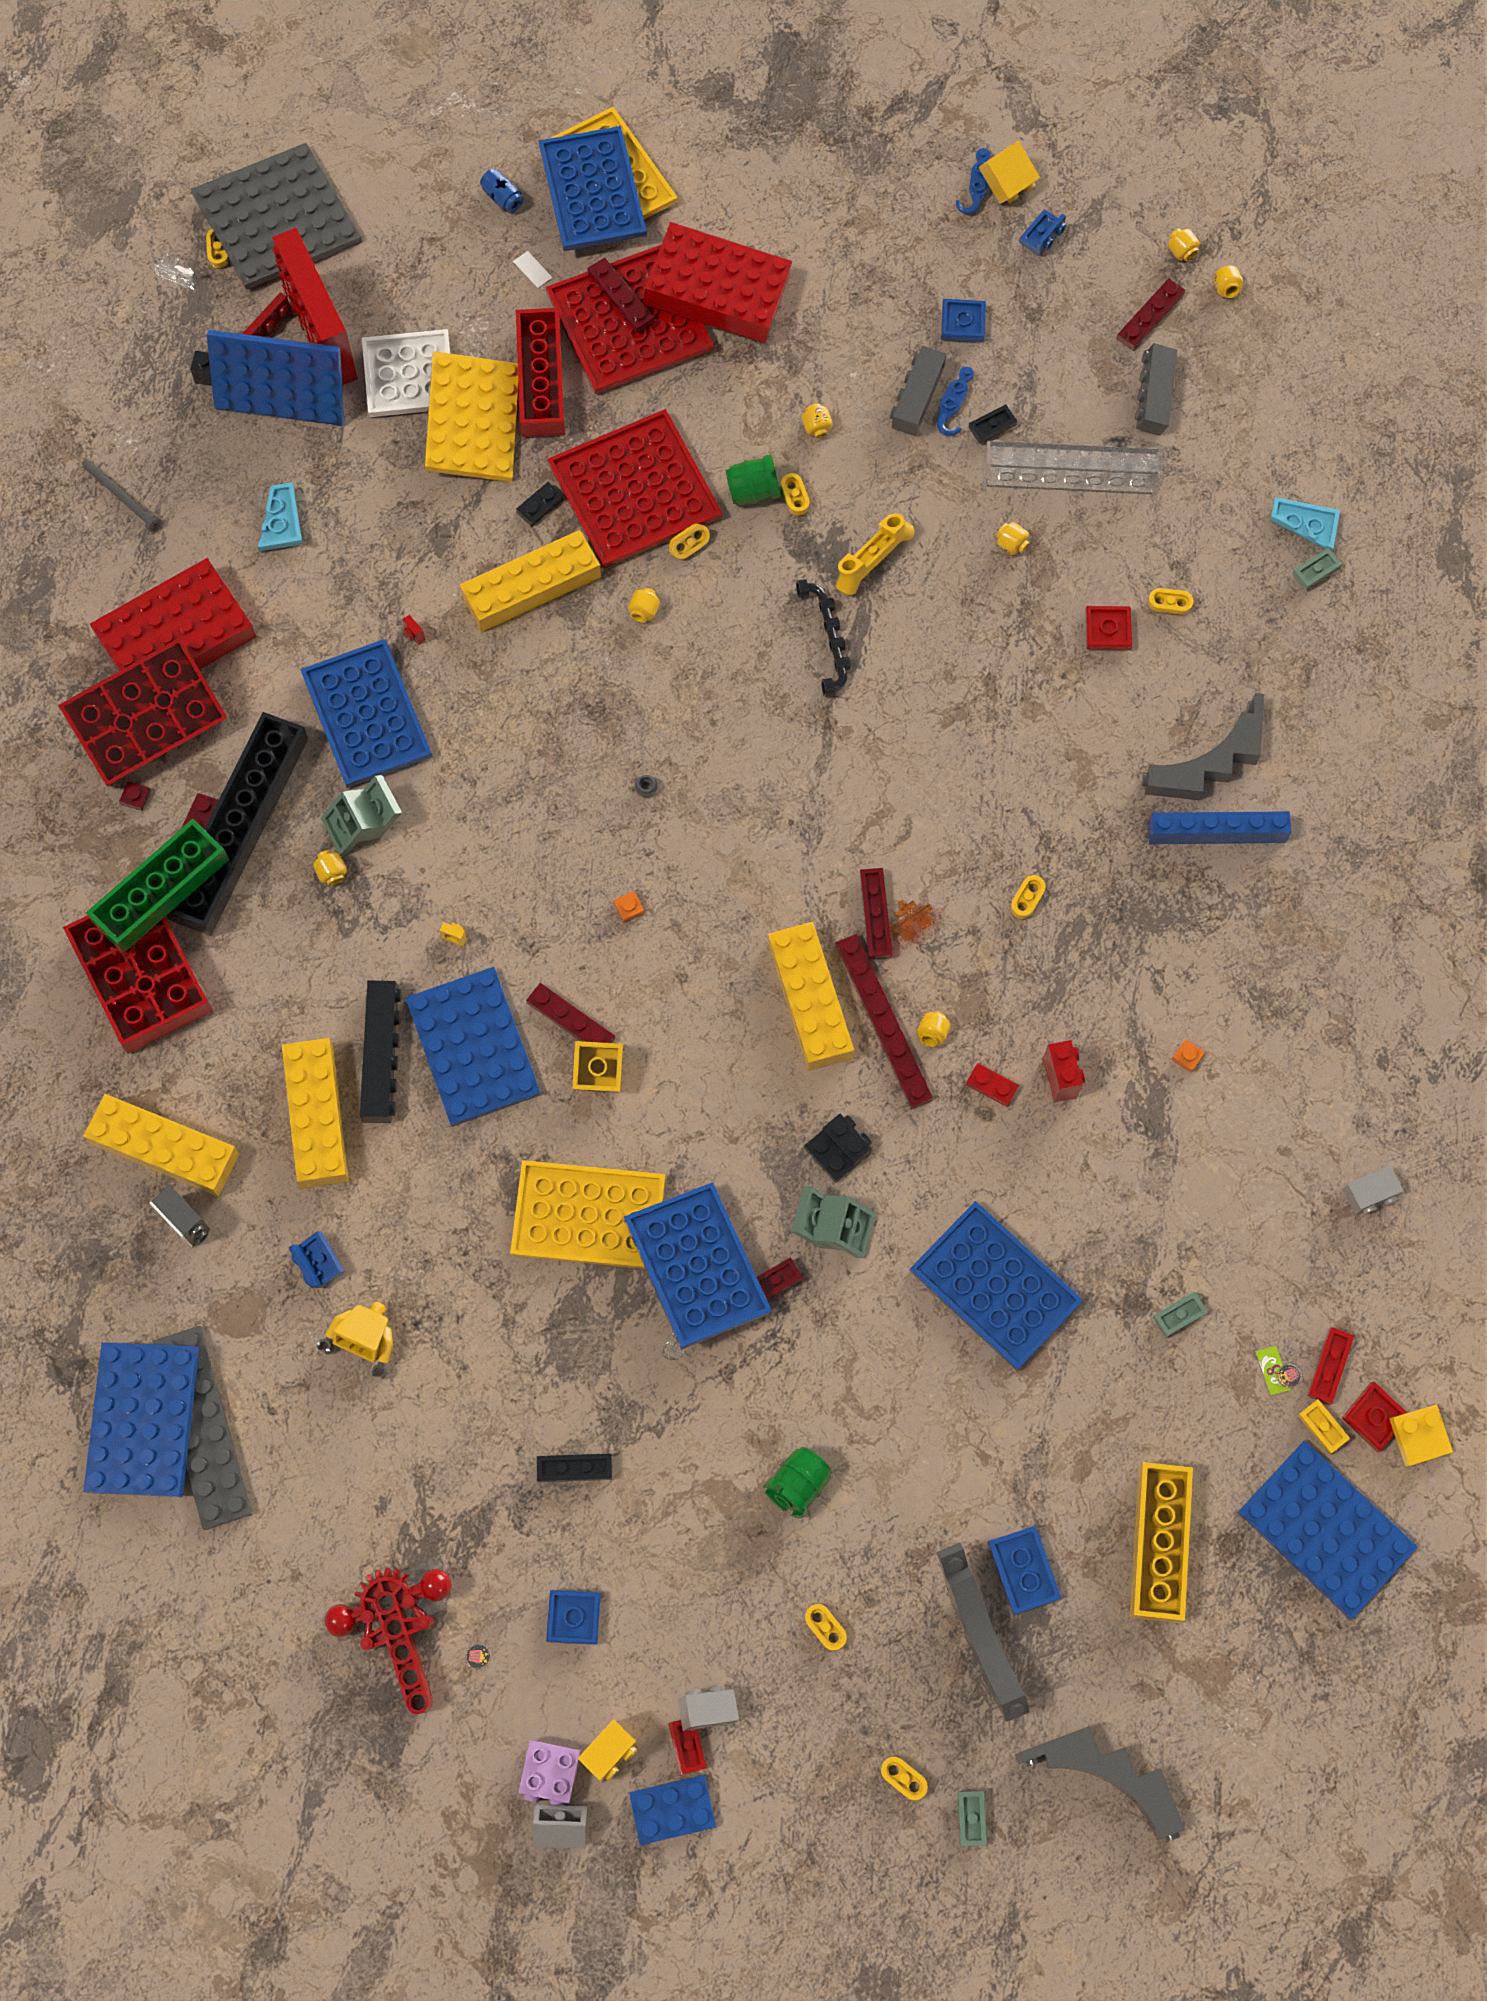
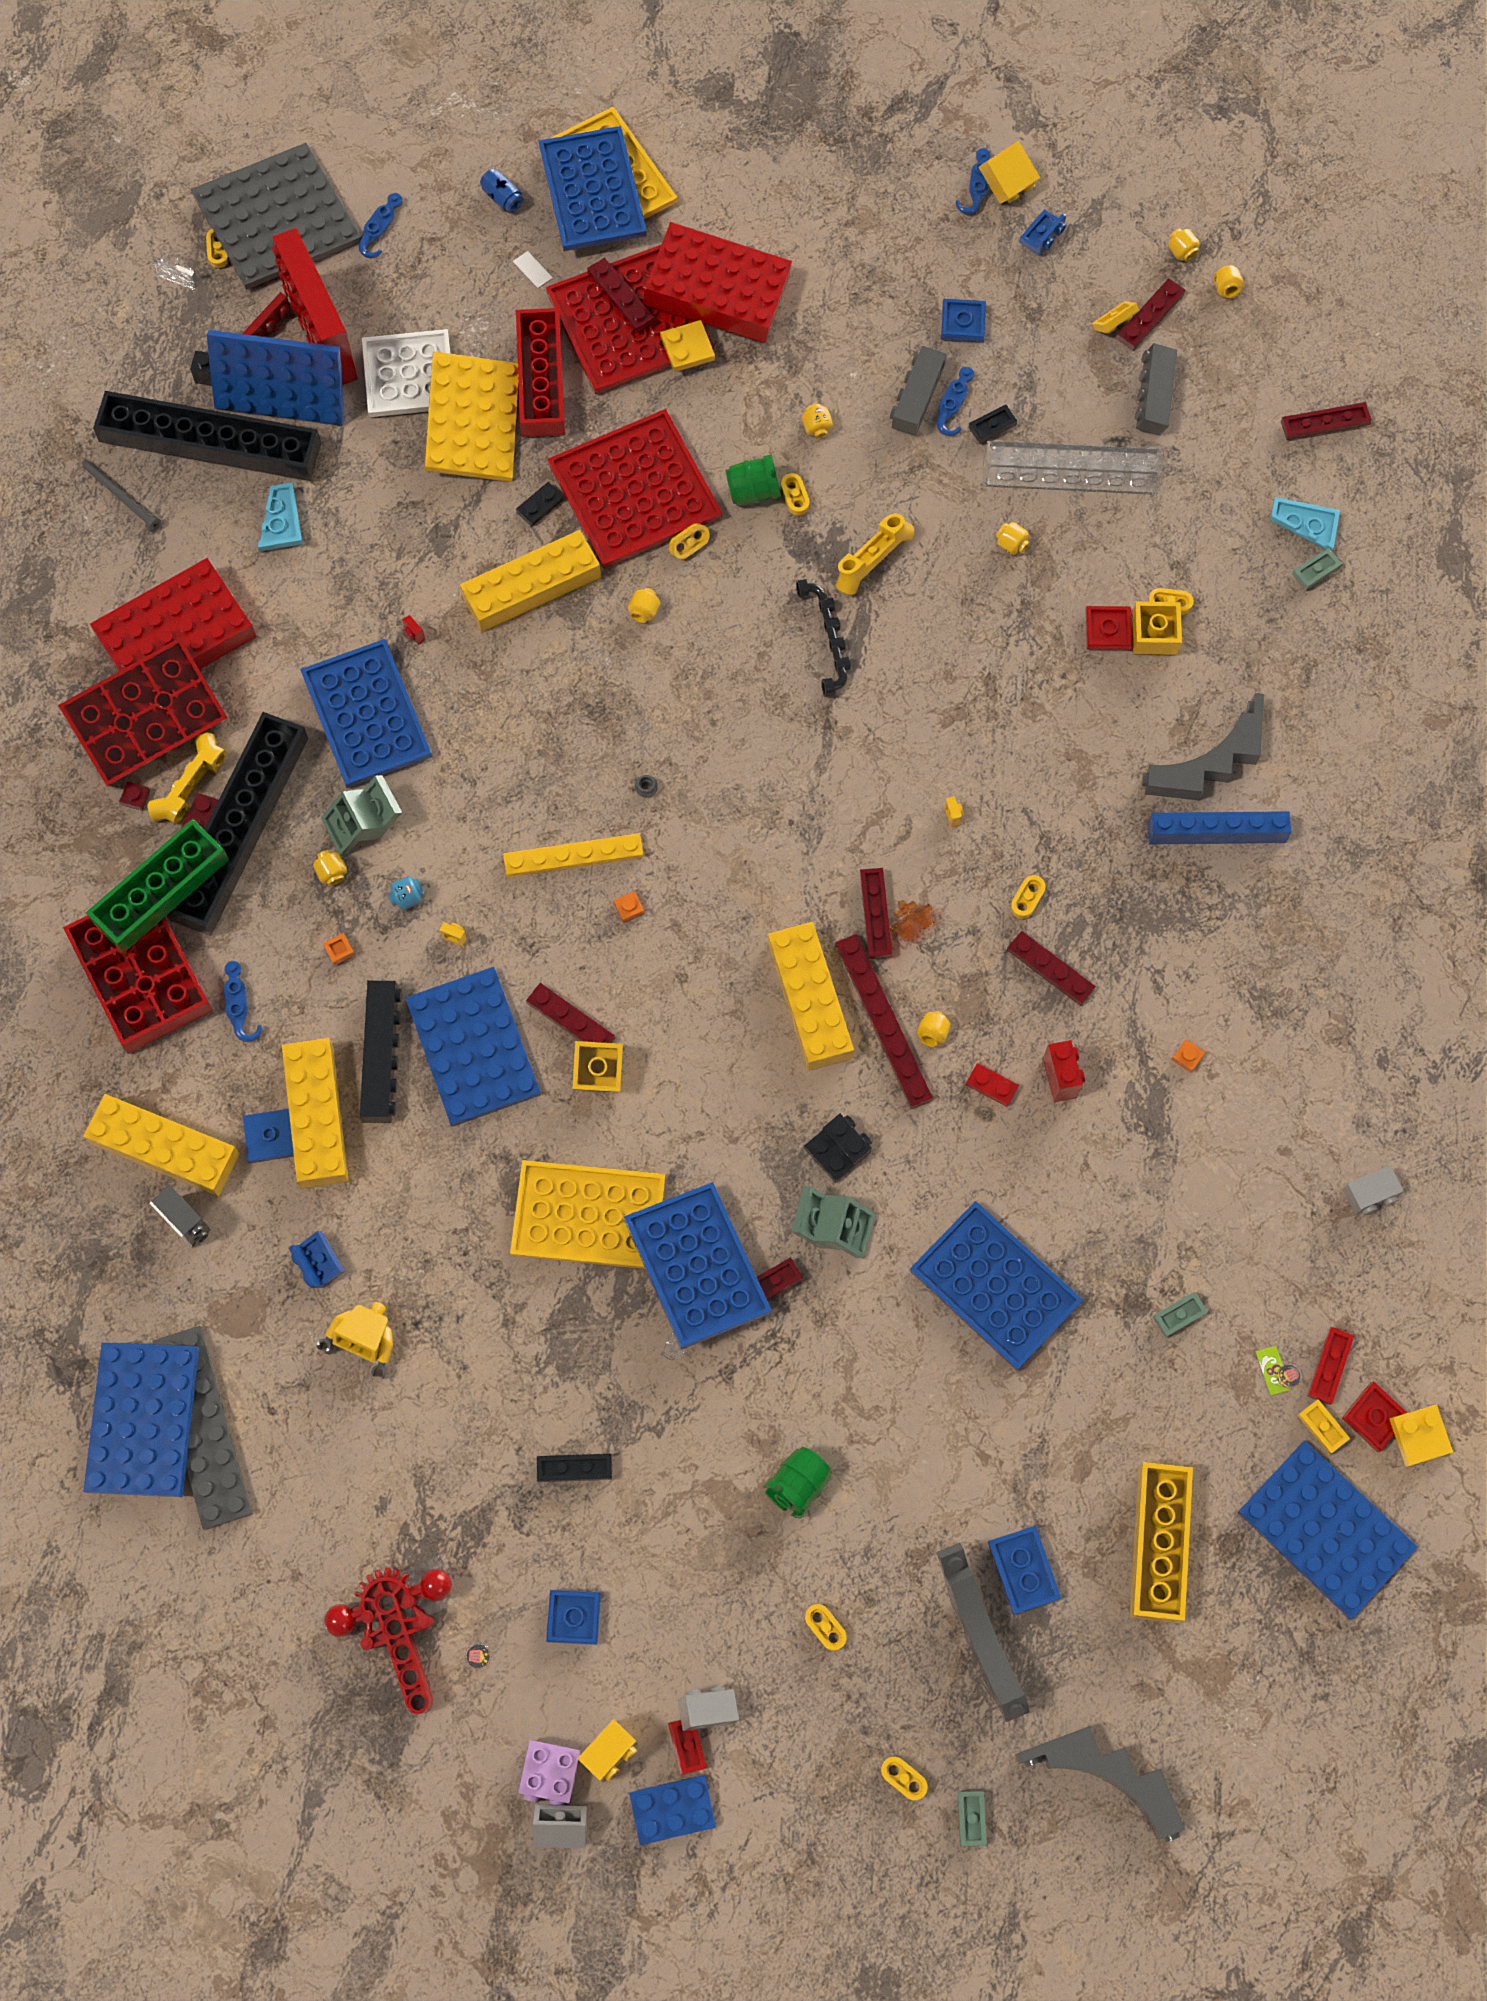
none -> black brick [93,391,321,481]
none -> yellow plate [147,732,227,825]
none -> blue piece [224,961,262,1042]
none -> blue plate [243,1109,294,1164]
none -> orange plate [323,933,355,965]
none -> blue piece [359,193,403,258]
none -> dark azure head [388,876,424,910]
none -> yellow plate [503,833,644,878]
none -> yellow plate [660,320,715,372]
none -> yellow plate [944,796,964,828]
none -> dark red plate [1007,930,1096,1006]
none -> yellow plate [1092,301,1139,334]
none -> yellow brick [1132,601,1182,655]
none -> dark red plate [1281,402,1372,440]

